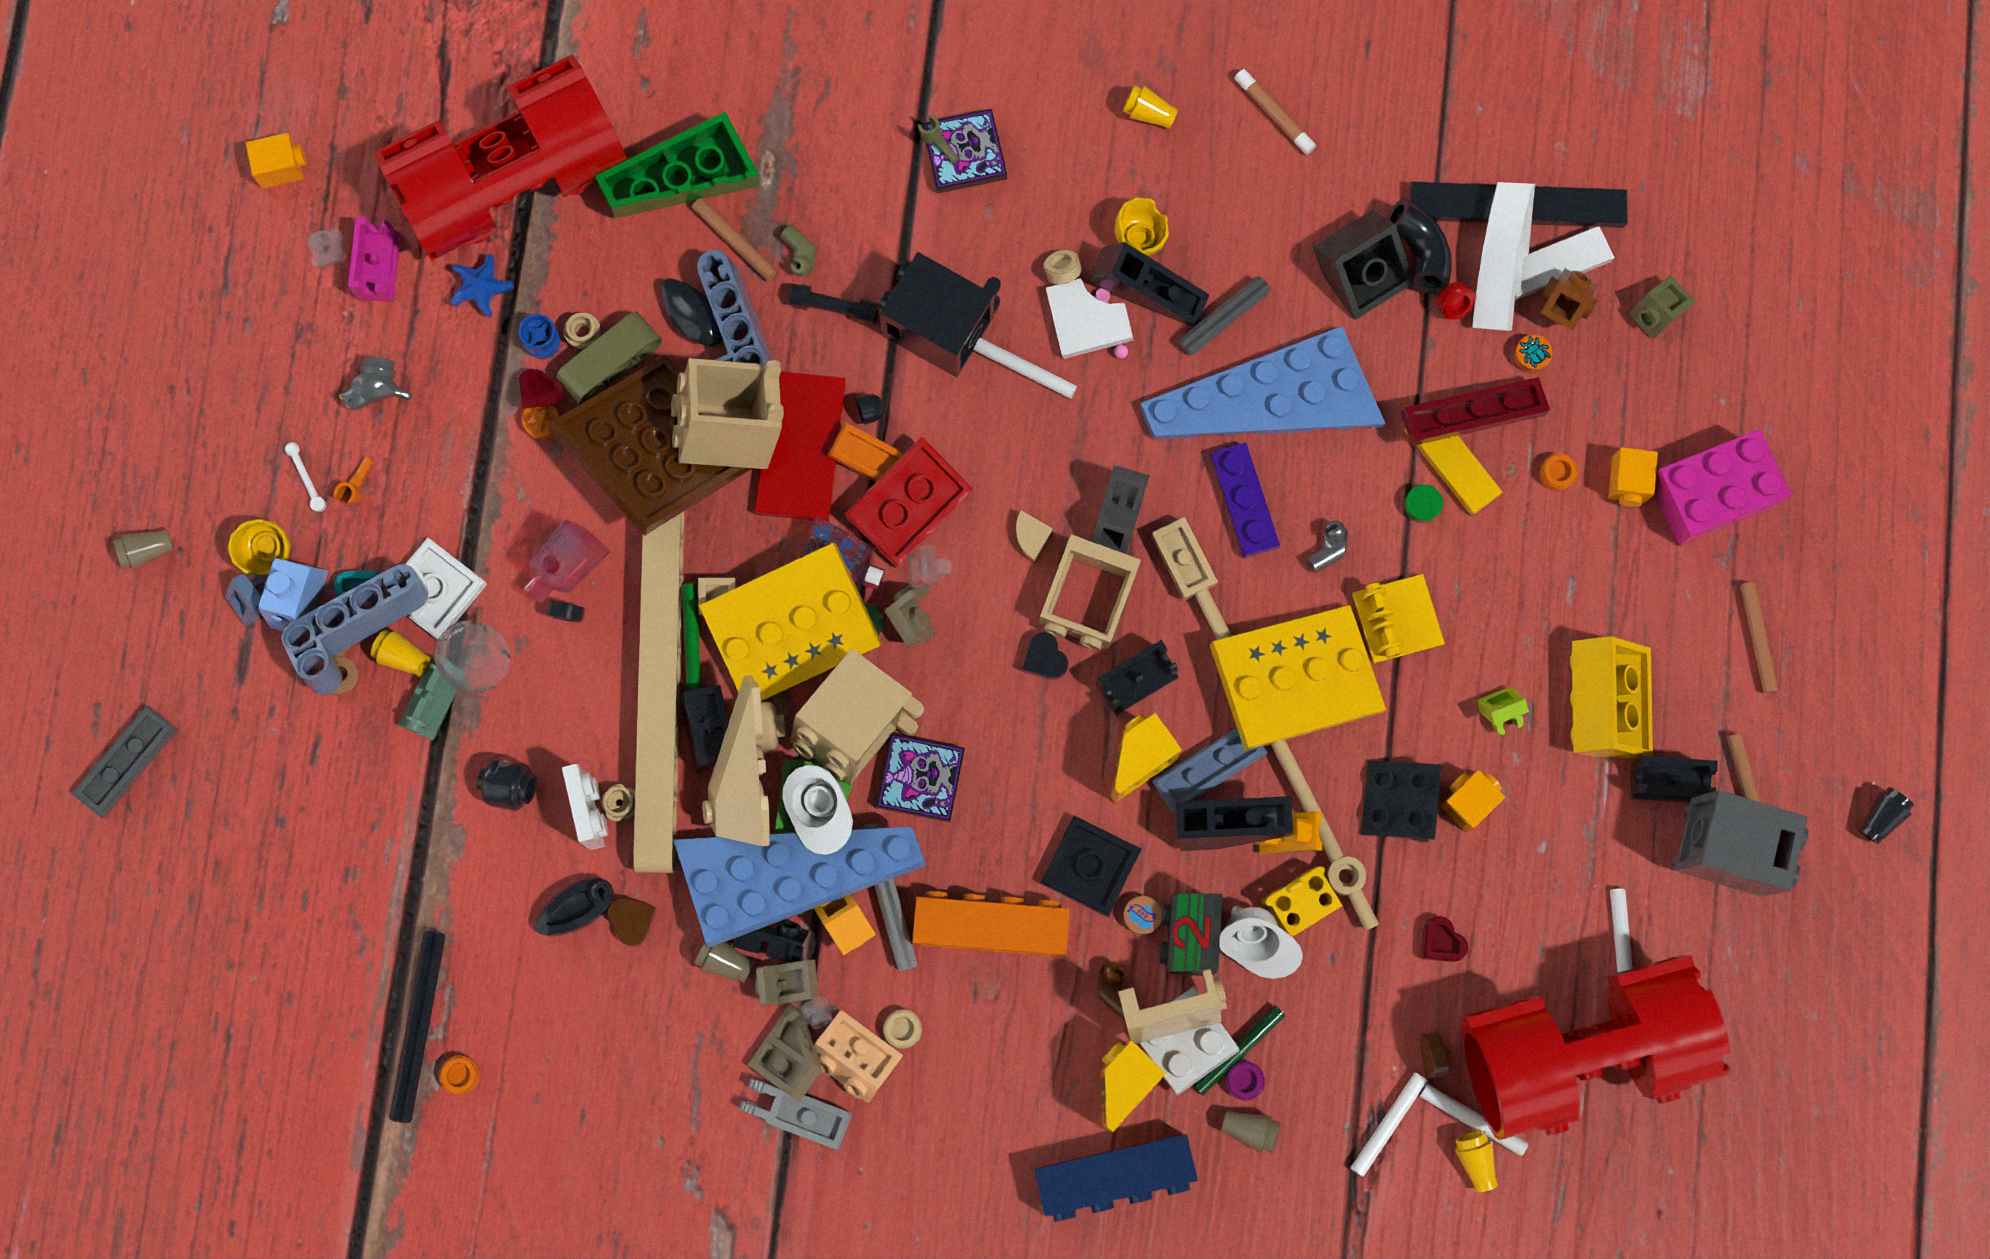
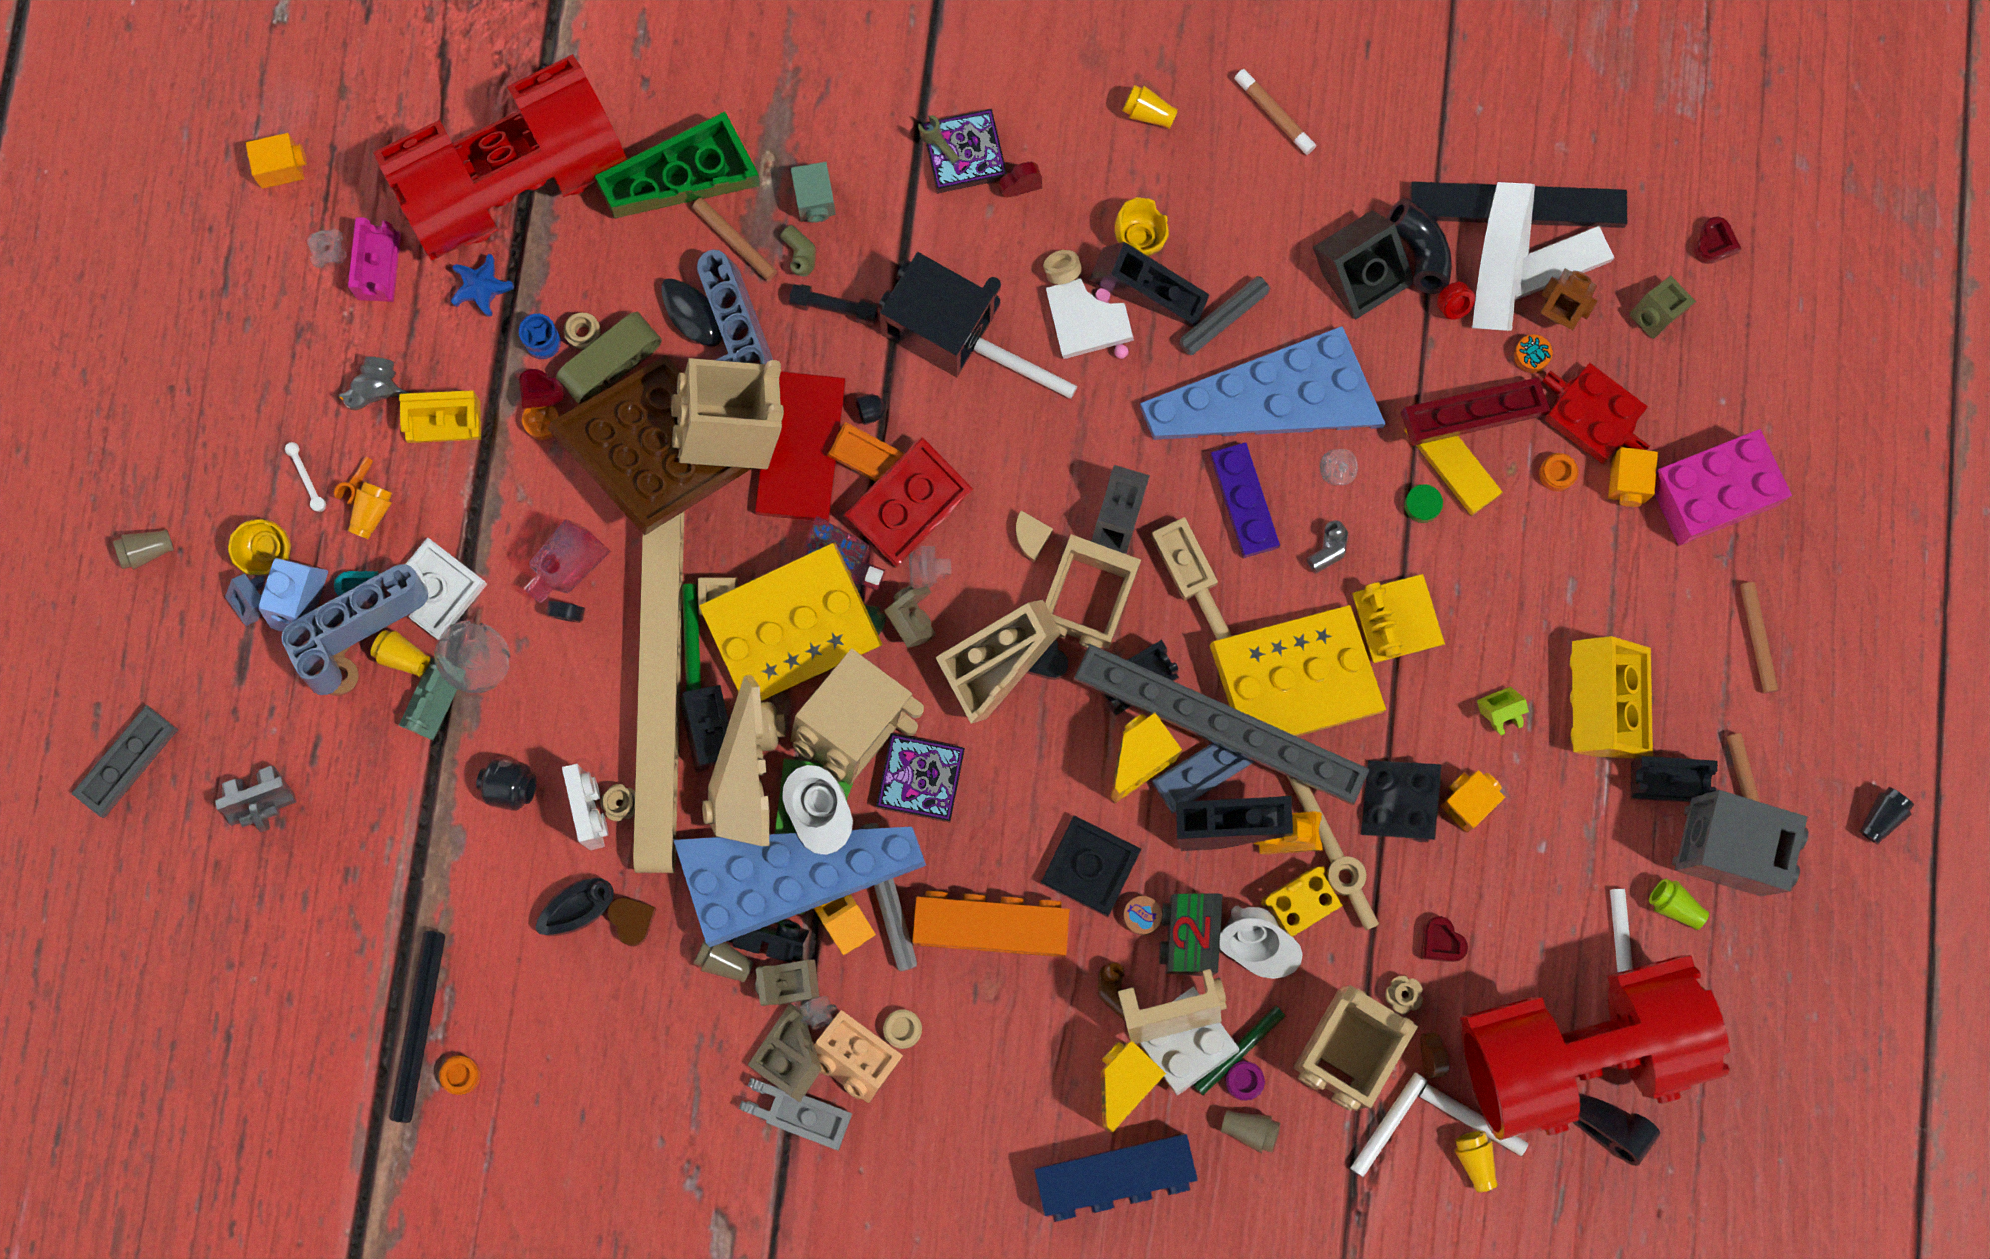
none -> flat silver hips [215,765,297,832]
none -> light orange cone [348,481,392,539]
none -> yellow hinge [399,390,481,443]
none -> sand green brick [791,162,836,223]
none -> tan wedge [935,600,1061,724]
none -> dark red tile [999,162,1042,197]
none -> dark grey tile [1074,644,1370,805]
none -> tan container [1293,985,1418,1111]
none -> clear tile [1320,449,1358,486]
none -> tan plate [1385,976,1423,1014]
none -> red plate [1541,362,1651,464]
none -> black piece [1572,1094,1661,1166]
none -> lime cone [1649,878,1709,930]
none -> dark red tile [1694,216,1742,264]

